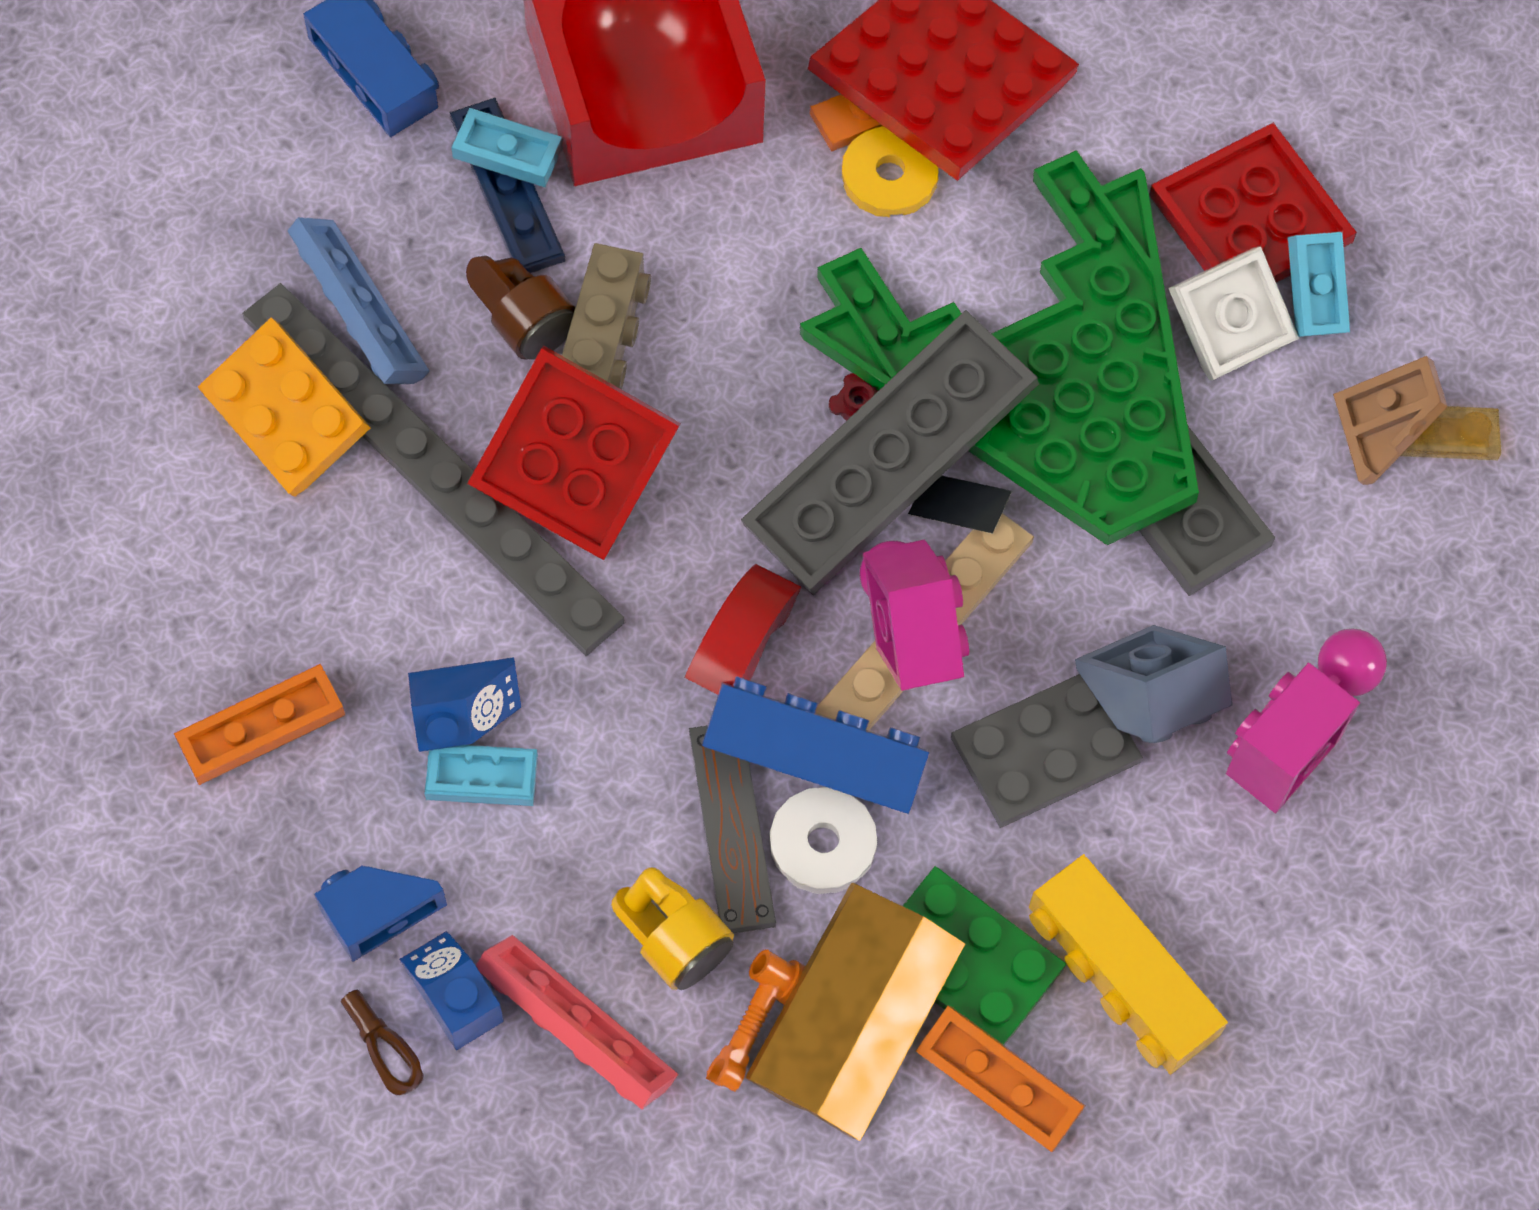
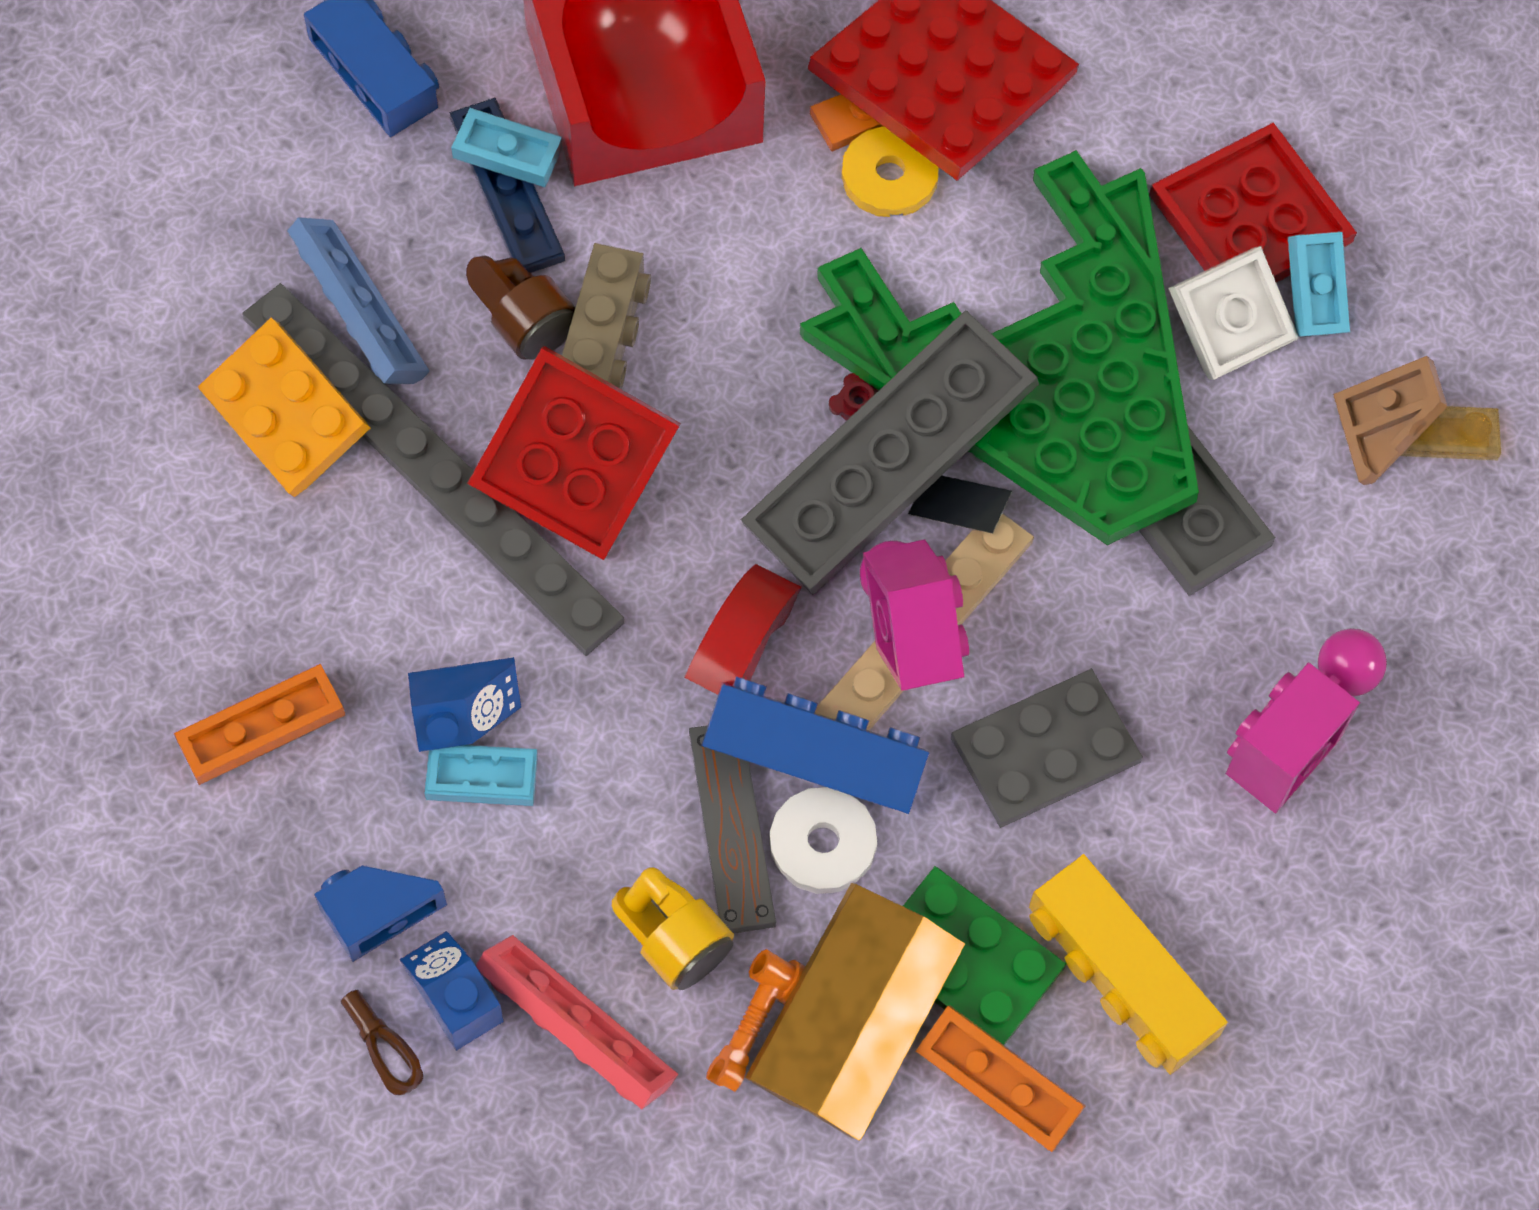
sand blue slope [1075,625,1233,743] -> none

